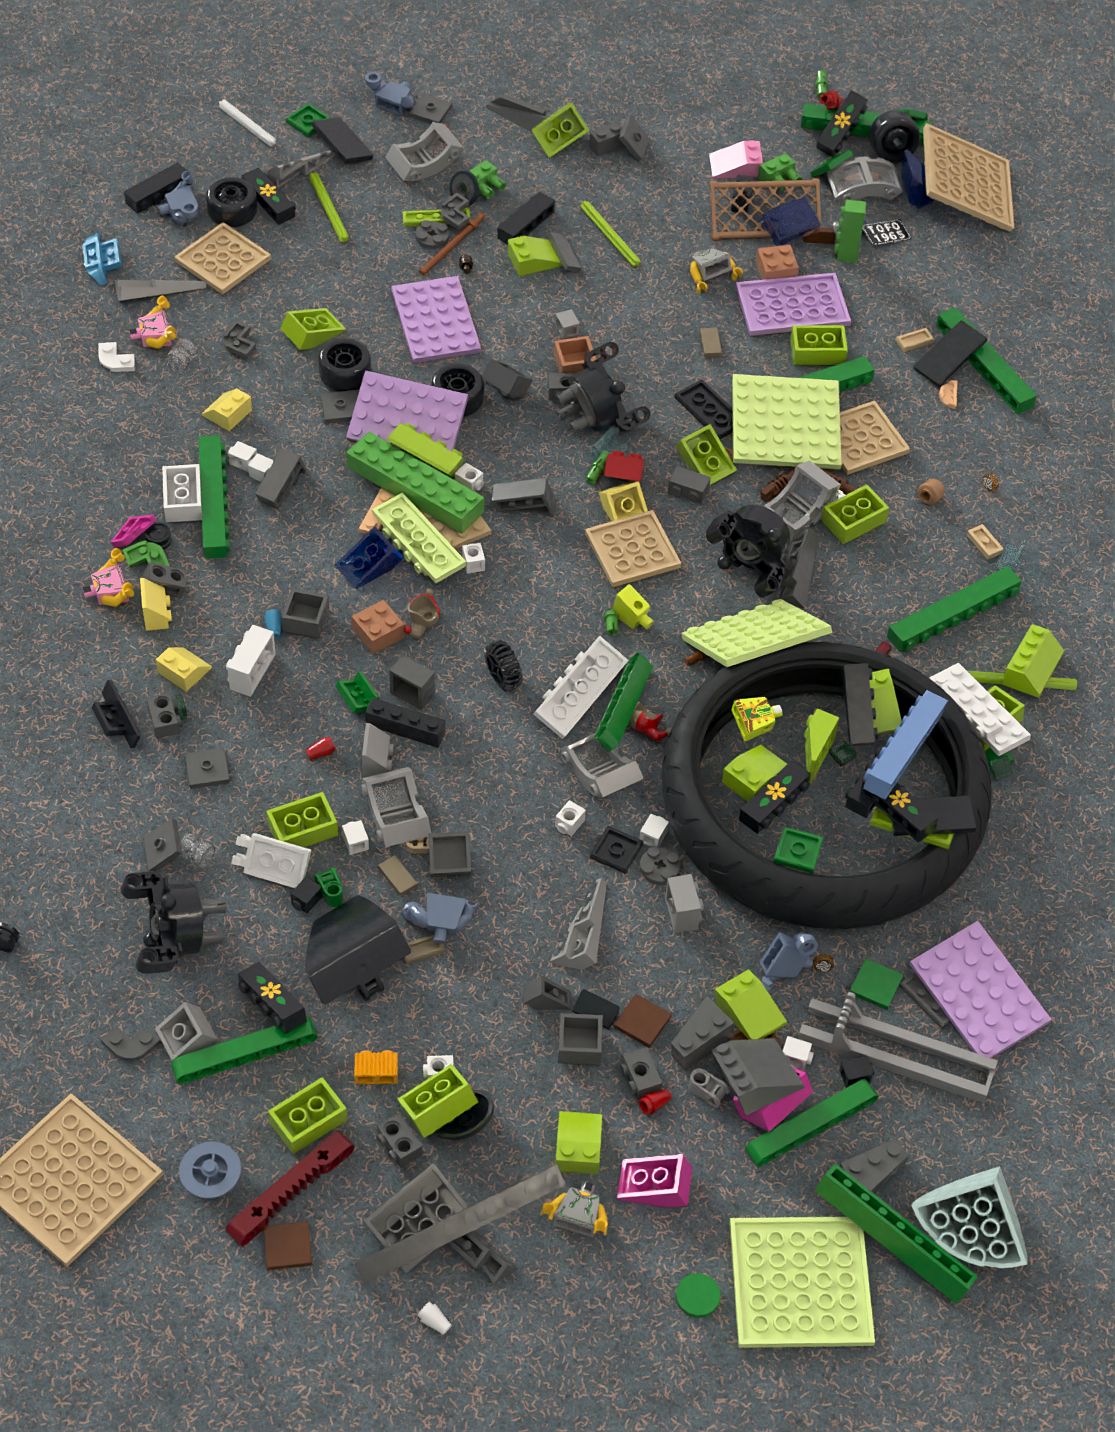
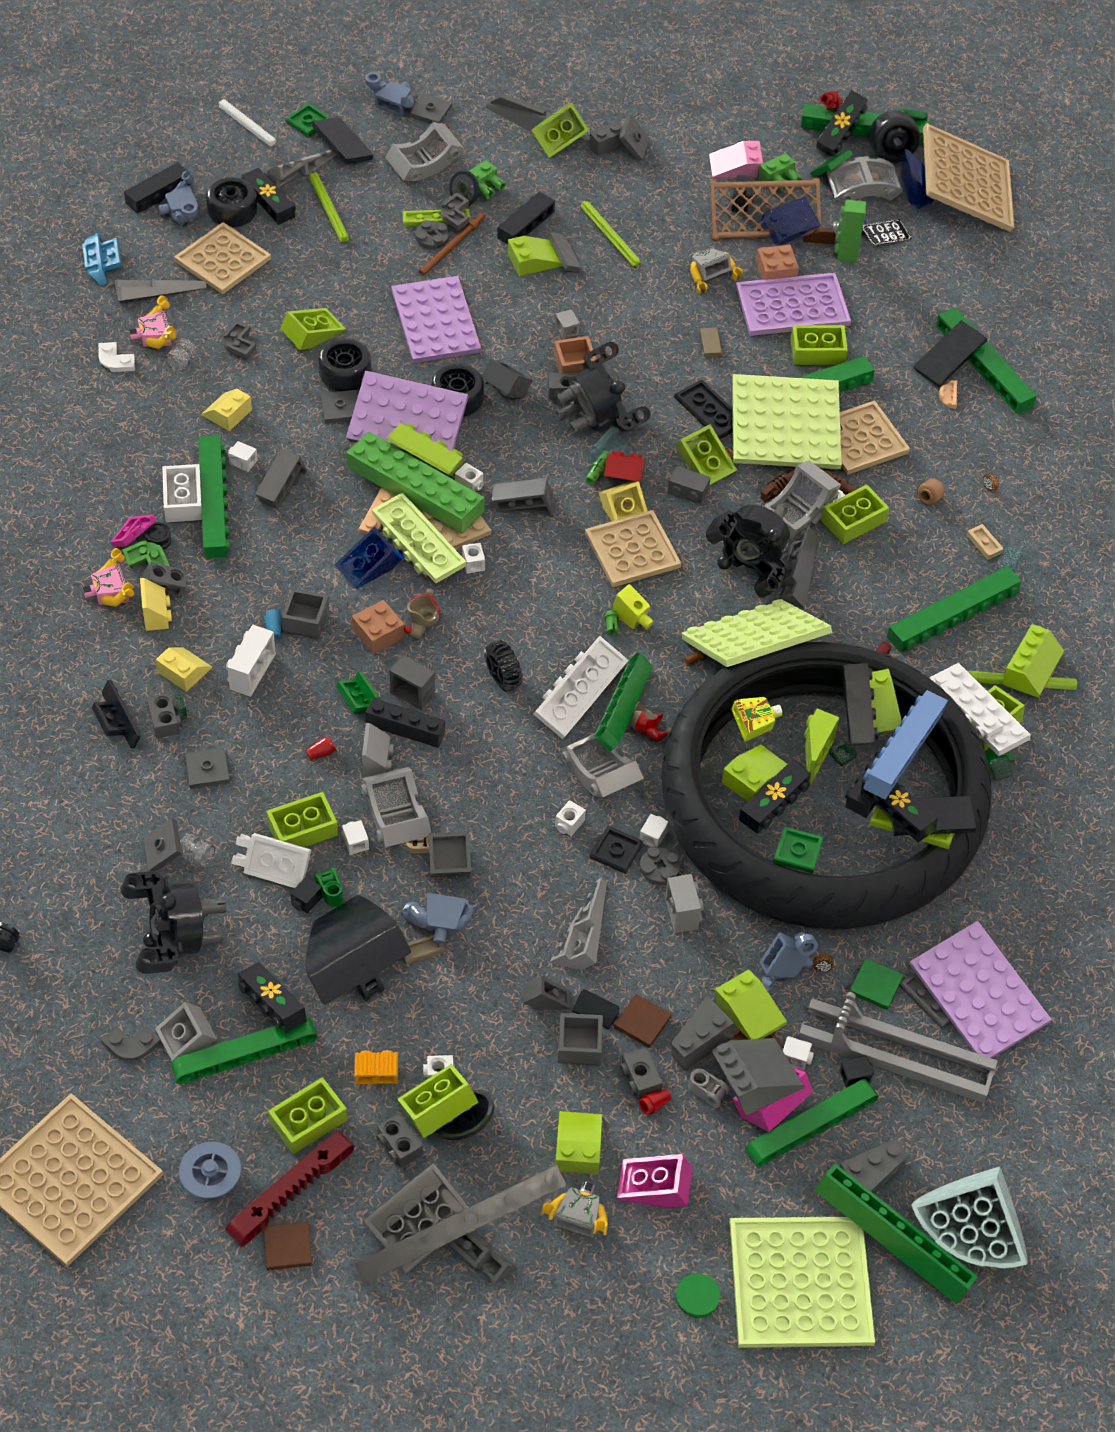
white brick [247,453,273,482] -> none
dark tan tile [378,855,417,897] -> none
white cone [418,1302,452,1335] -> none
dark brown cylinder [459,254,473,274] -> none
bright green pin [815,70,828,99] -> none
tan tile [895,328,934,352] -> none

